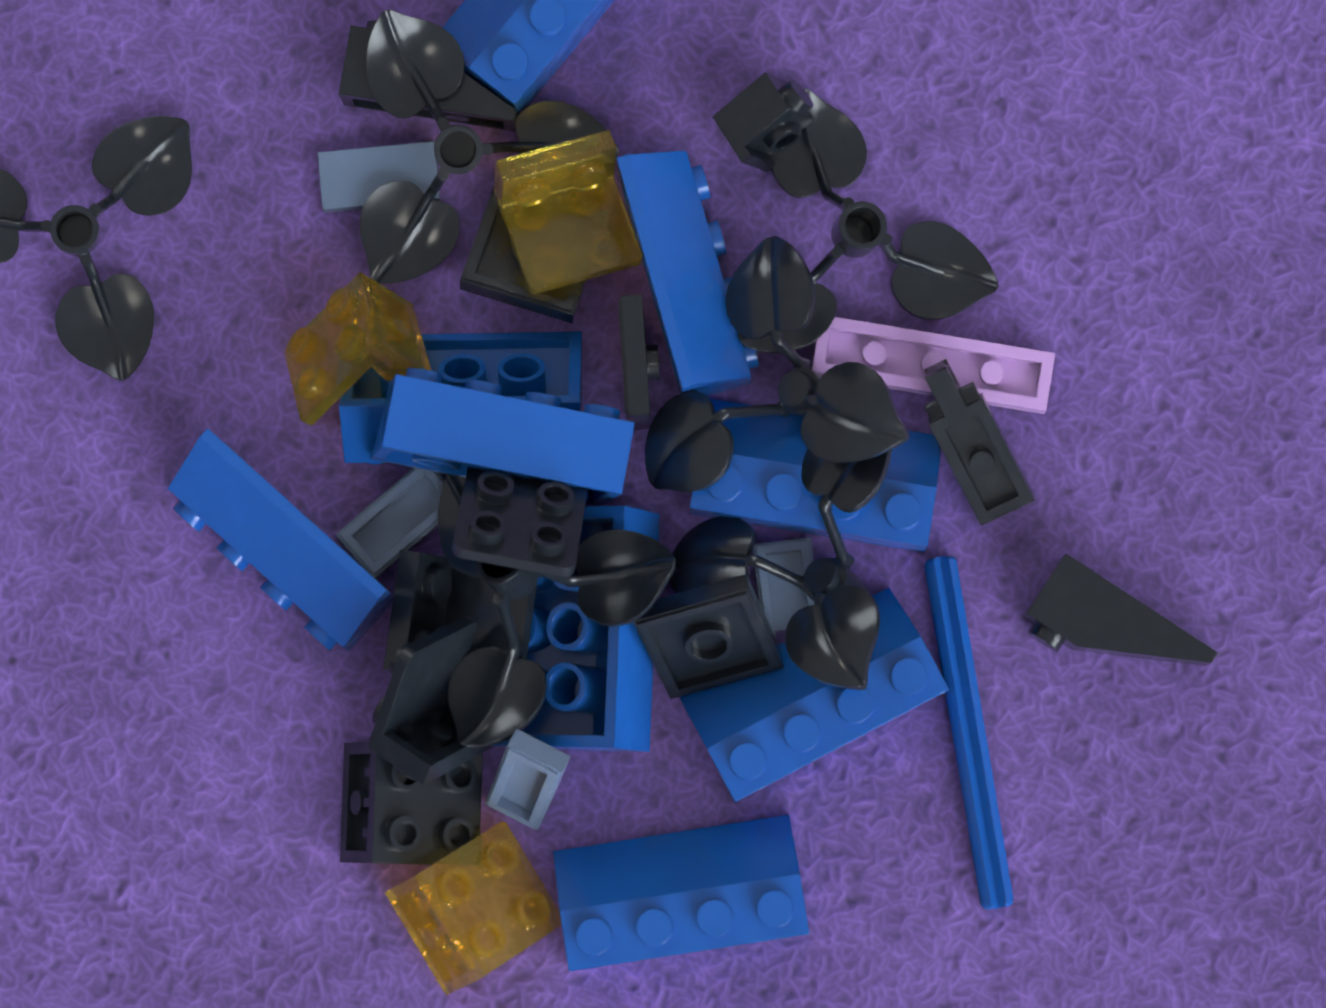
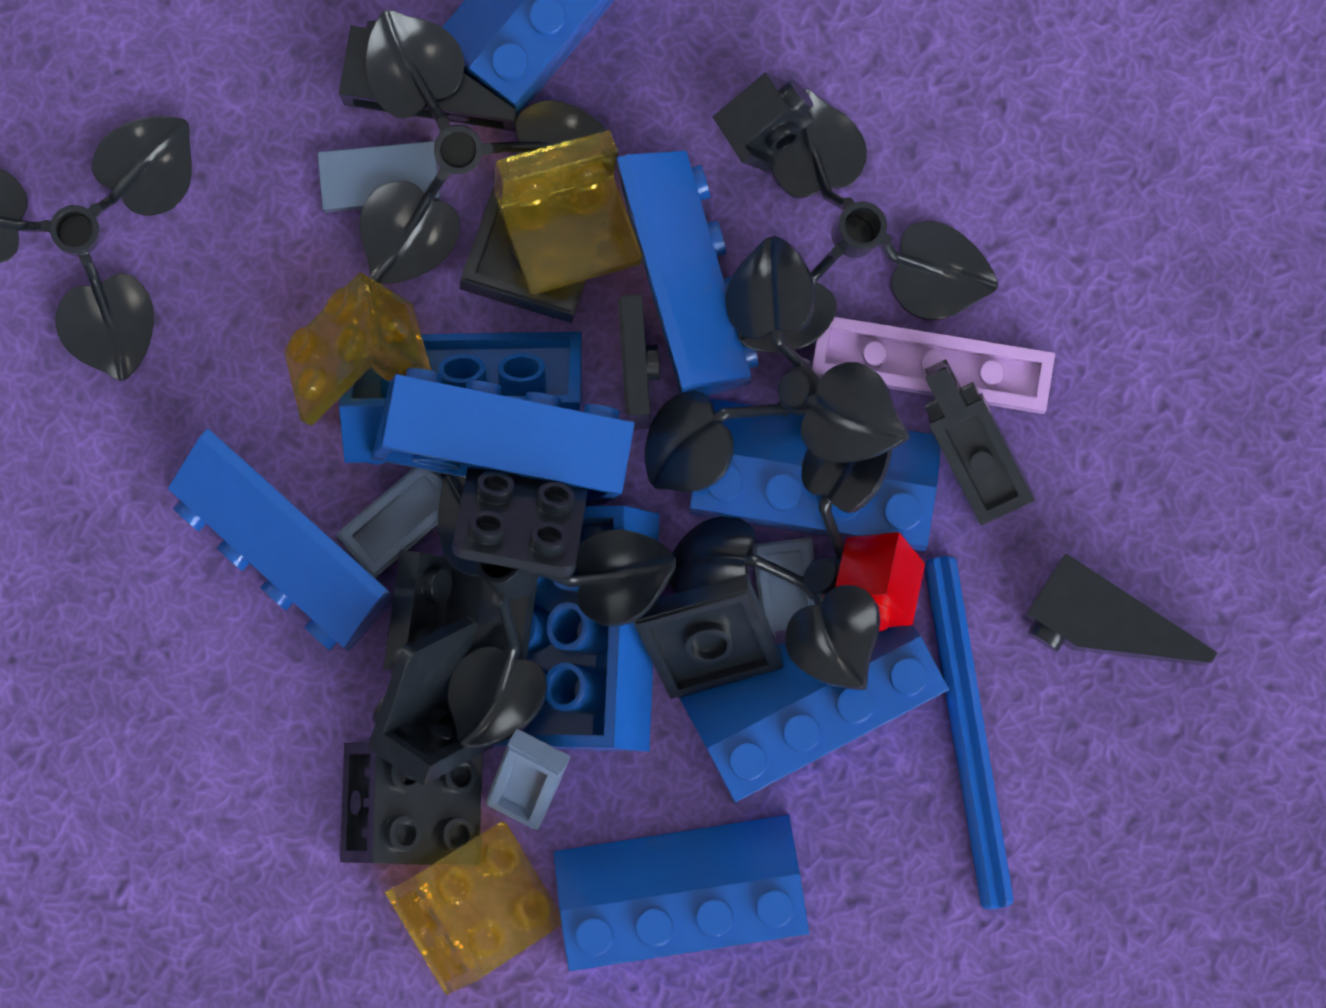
none -> red brick [835,532,925,632]

